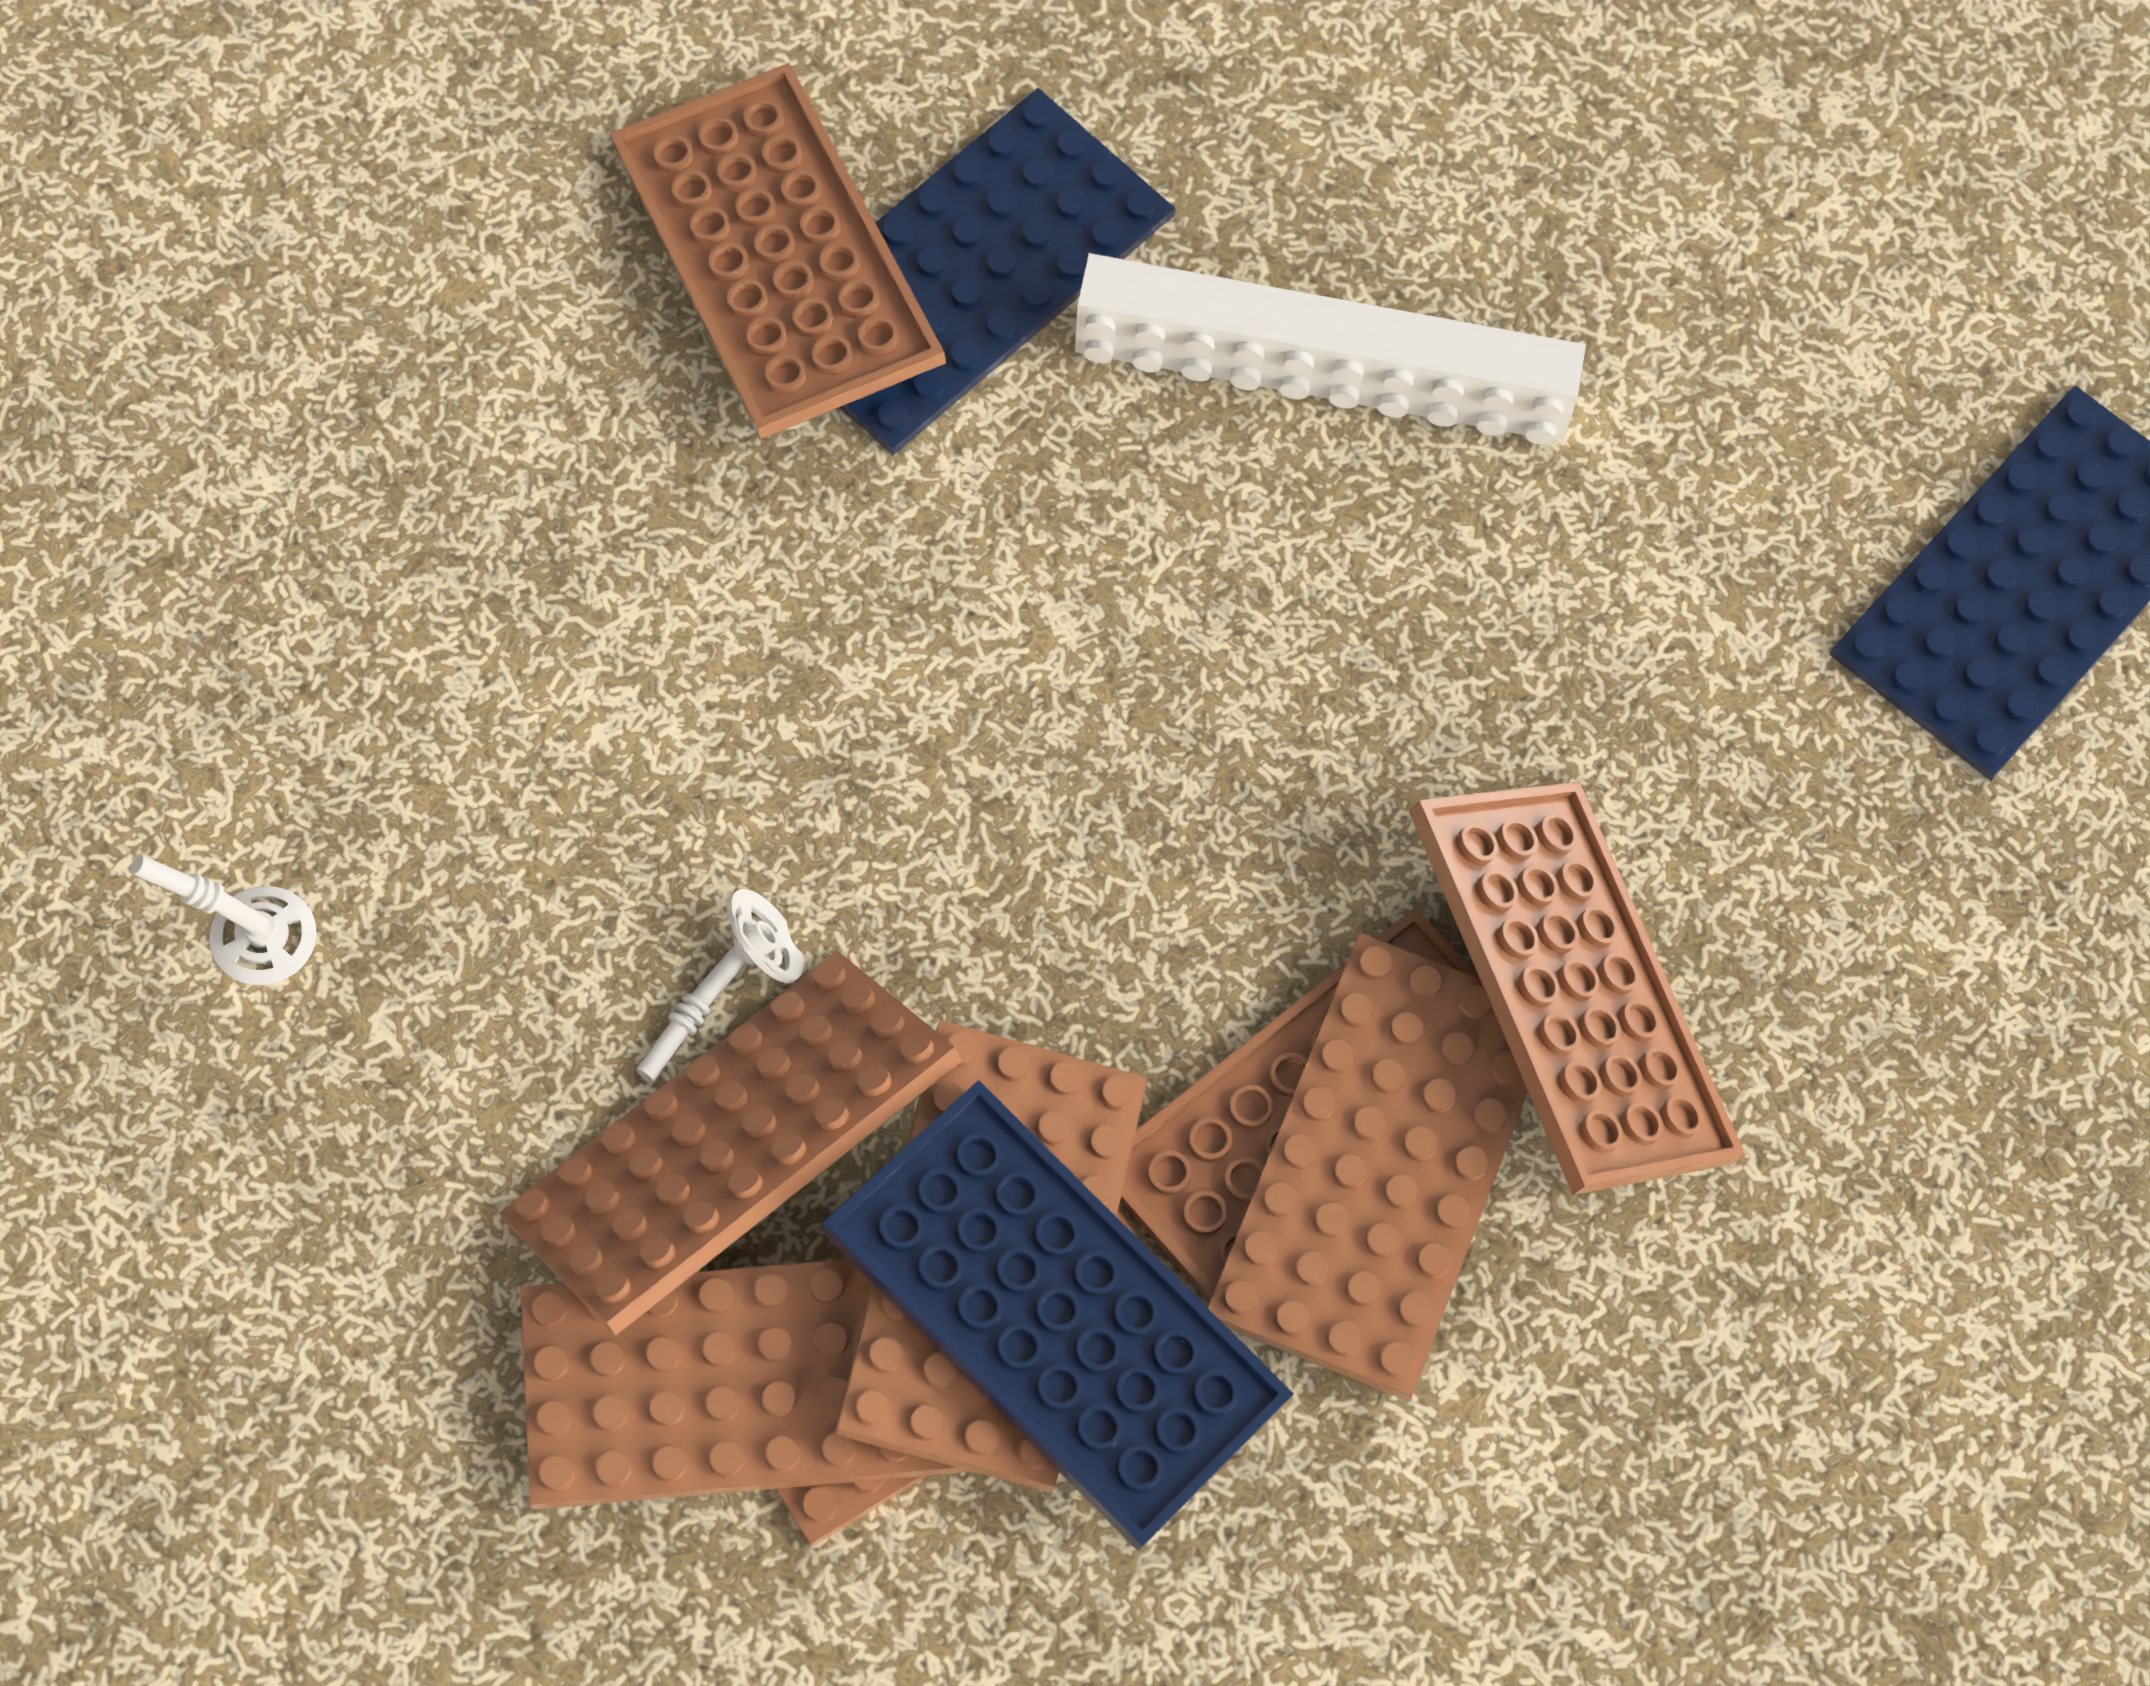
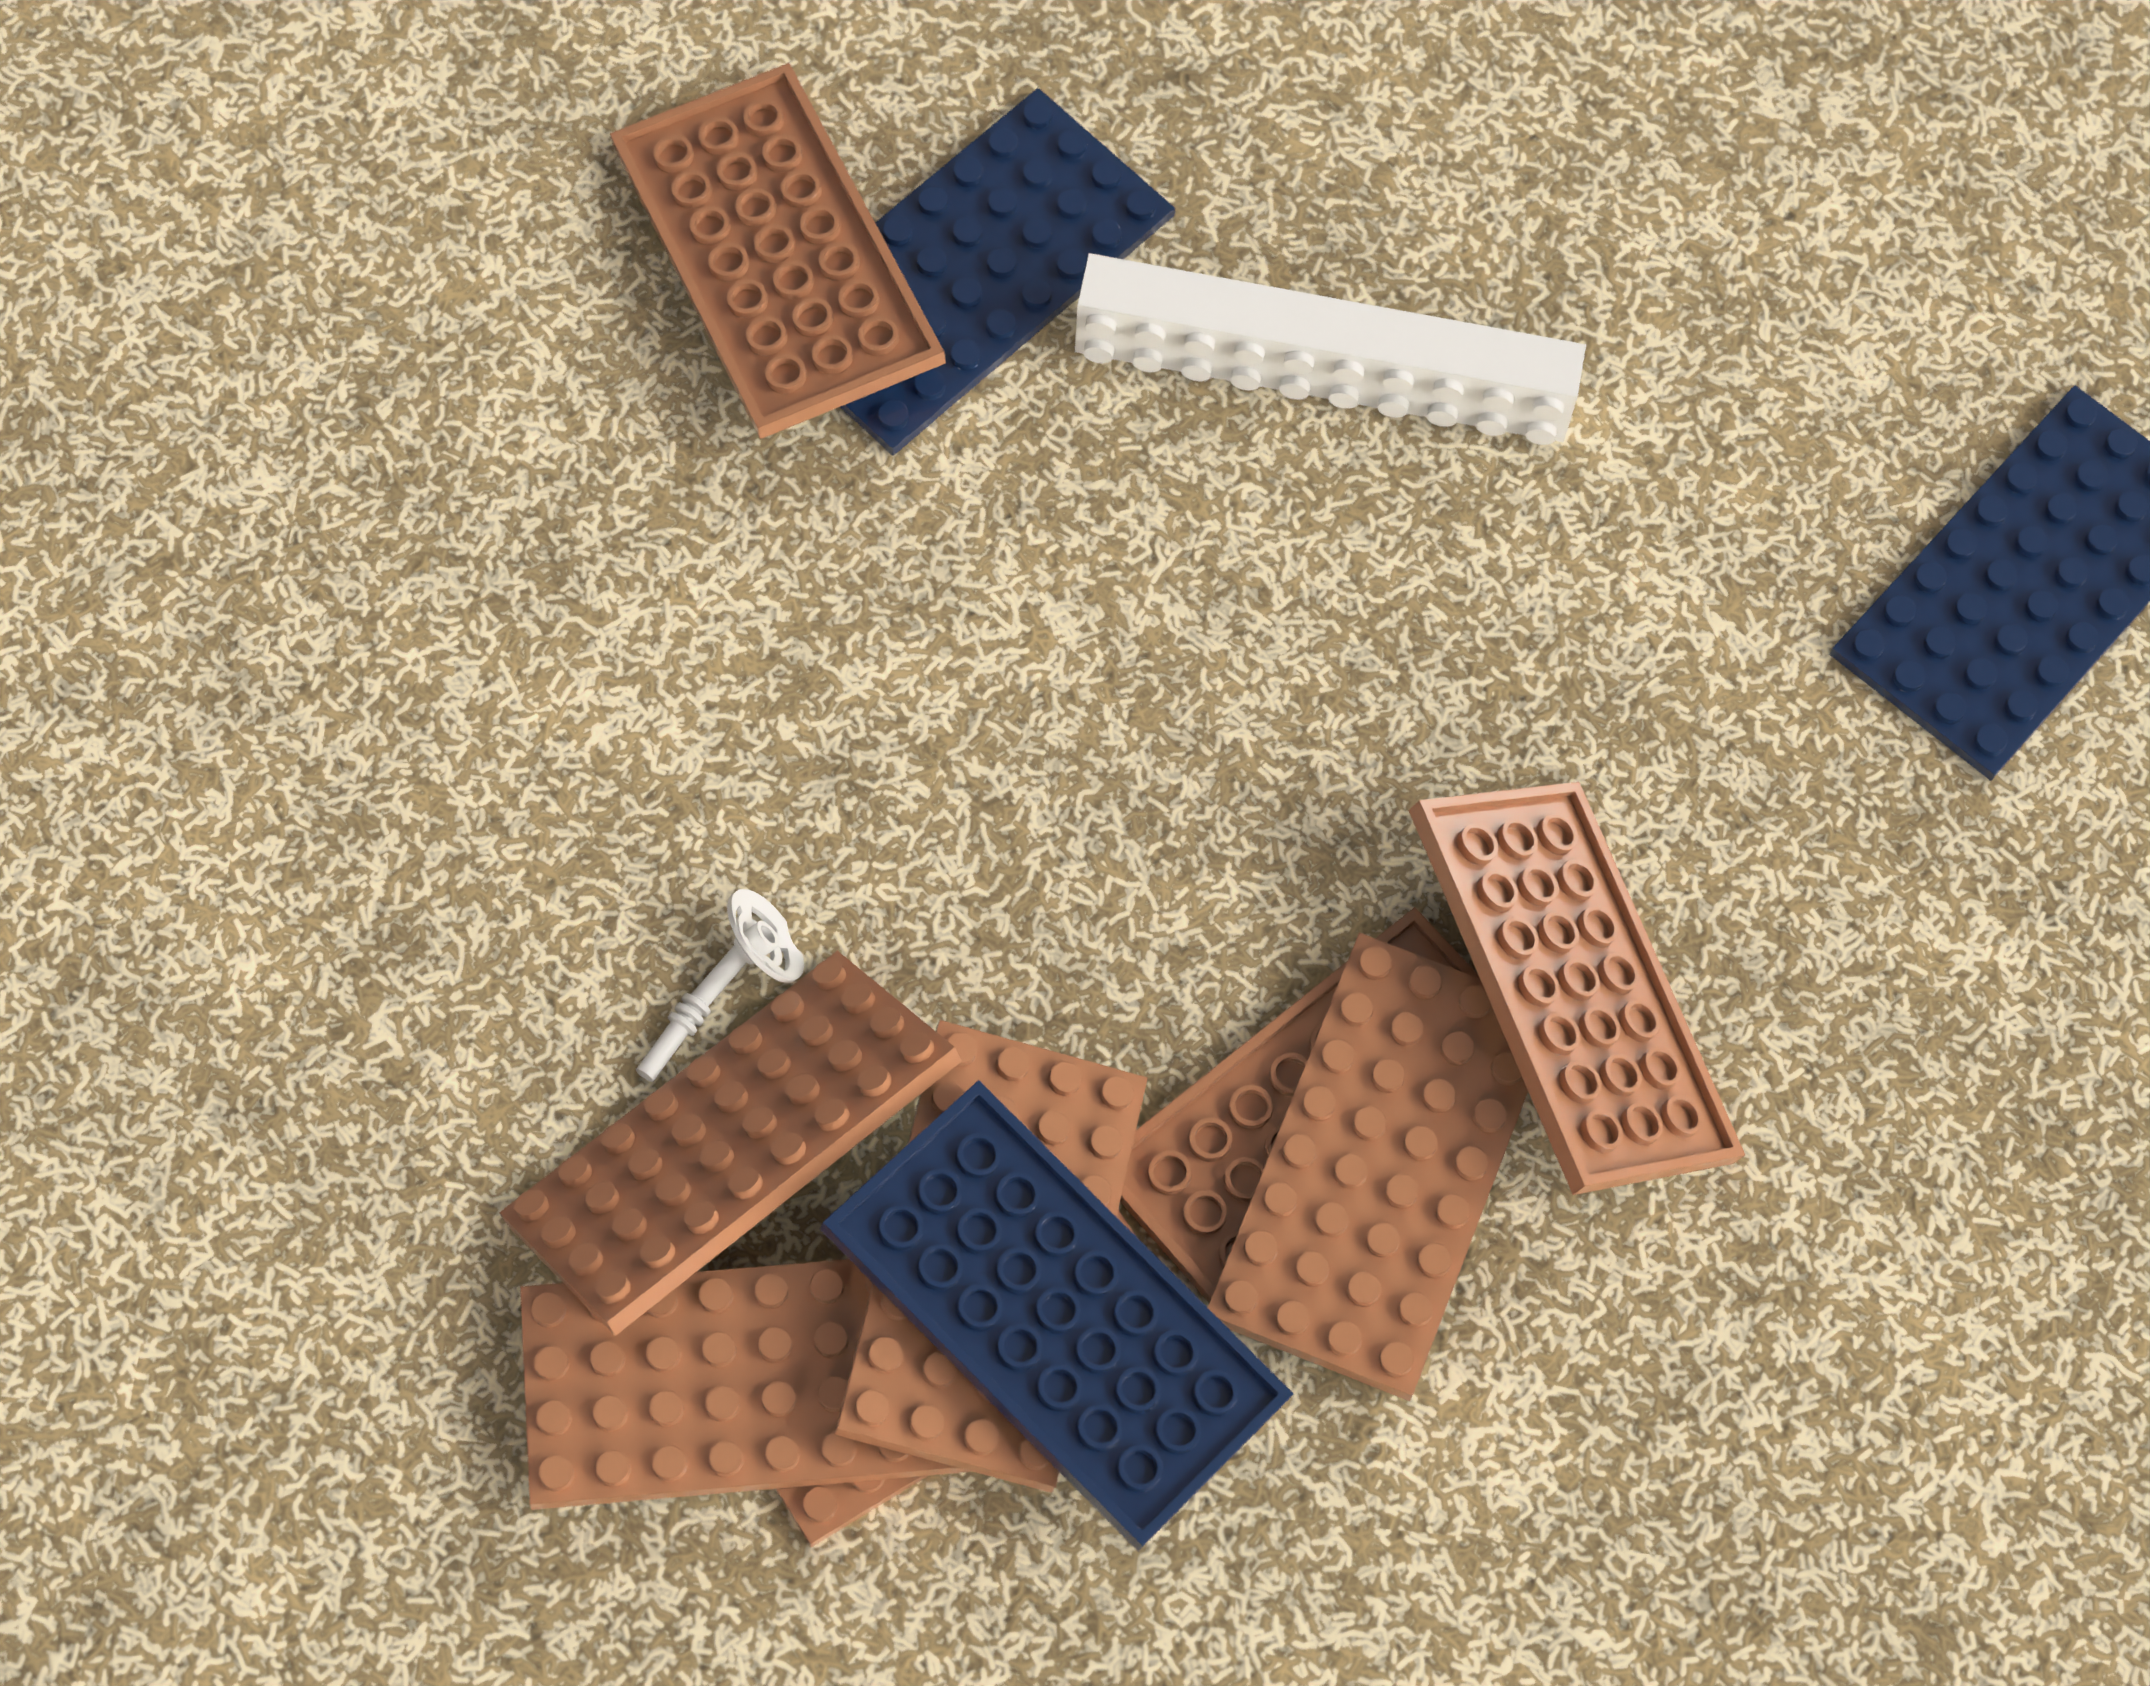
white dish [130,854,316,985] -> none

